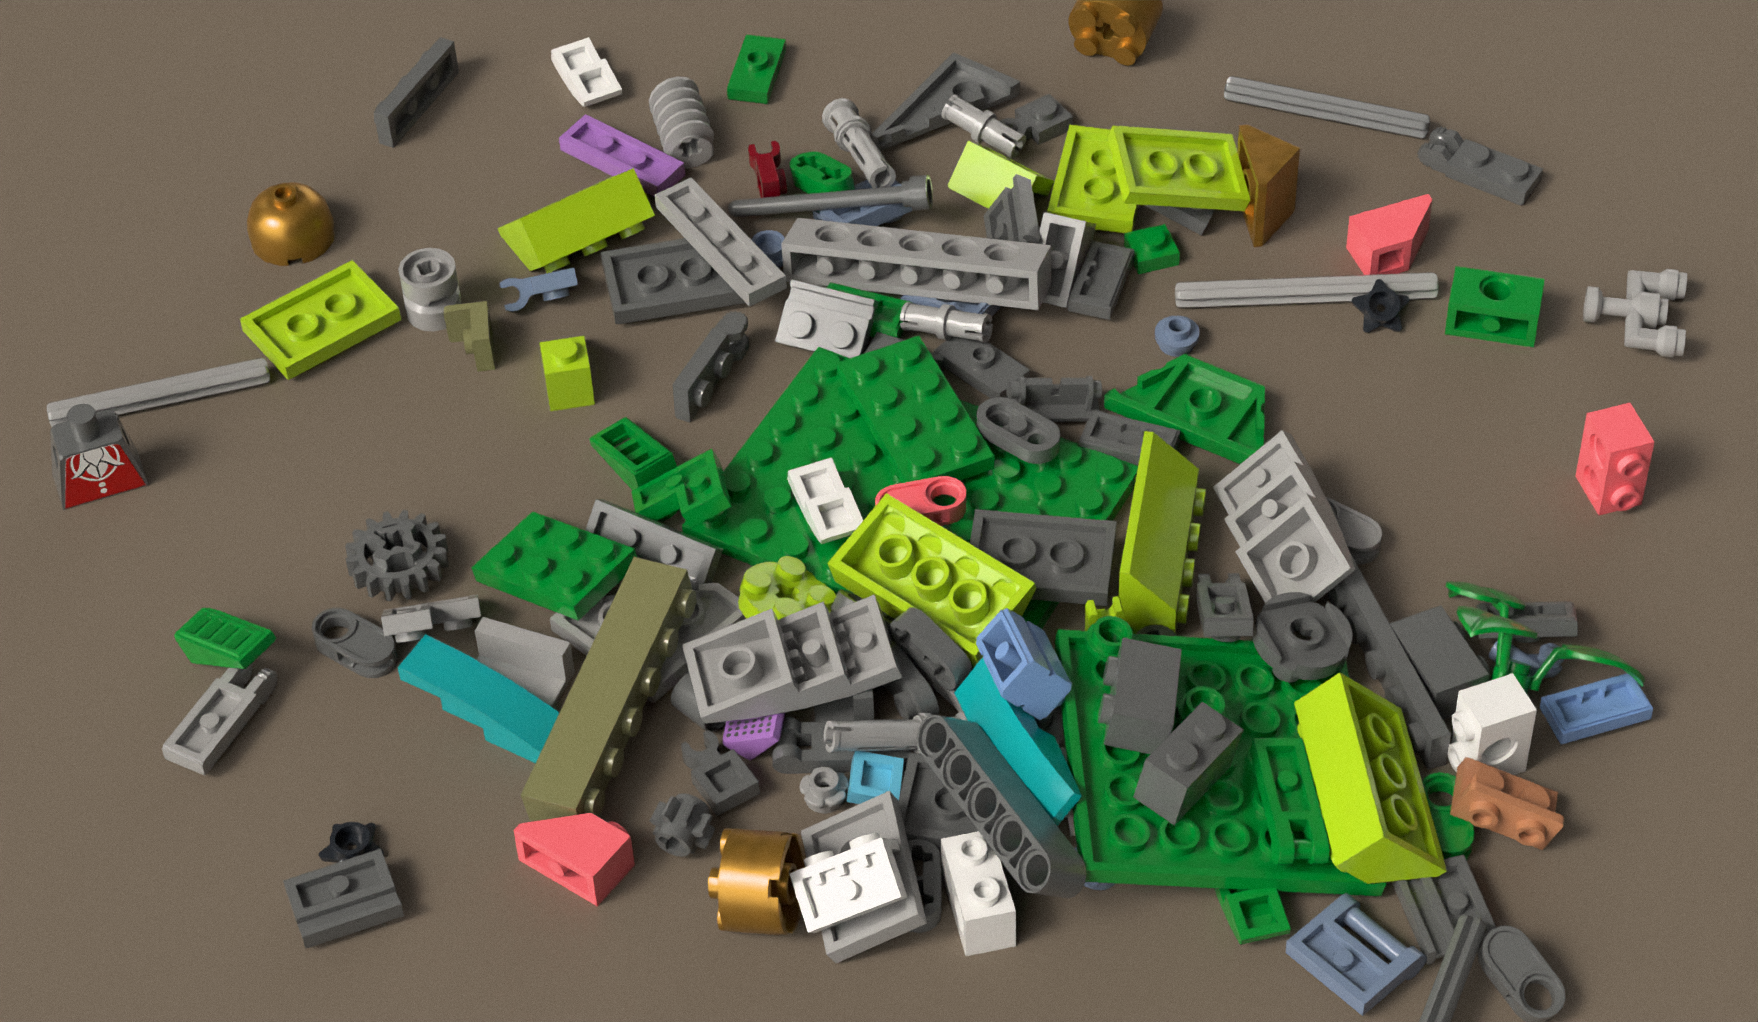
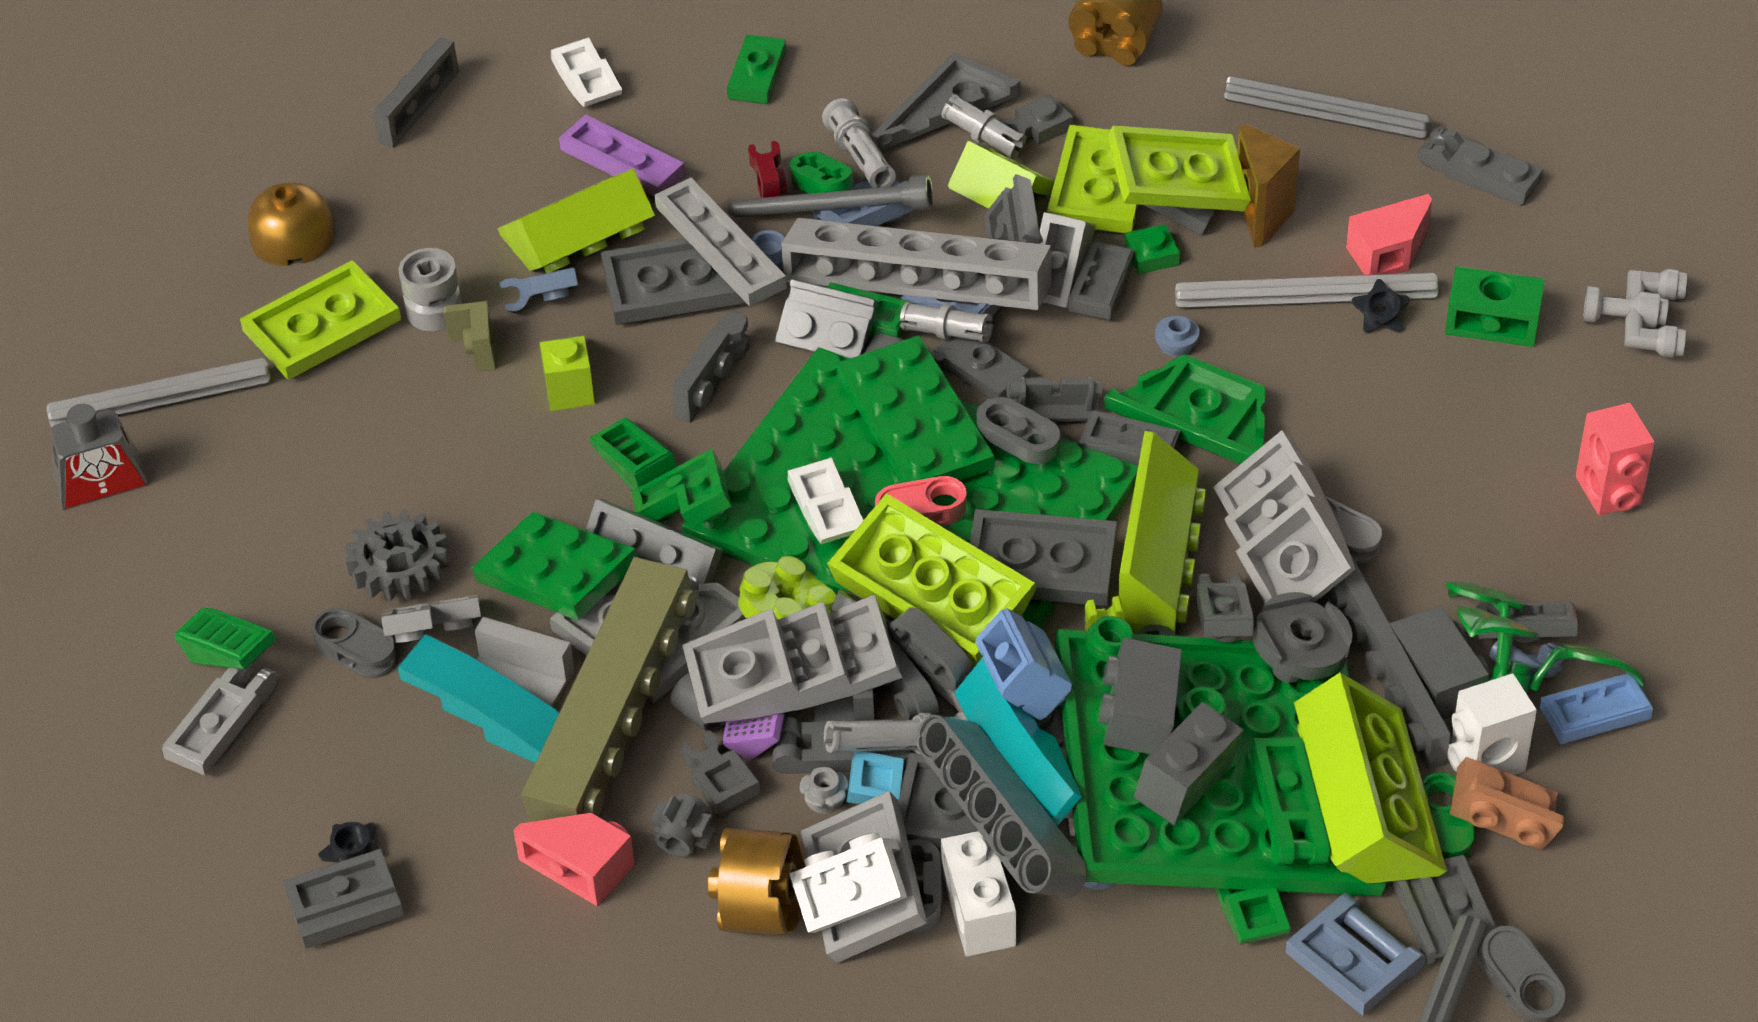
light grey piece [649,76,714,169] -> none

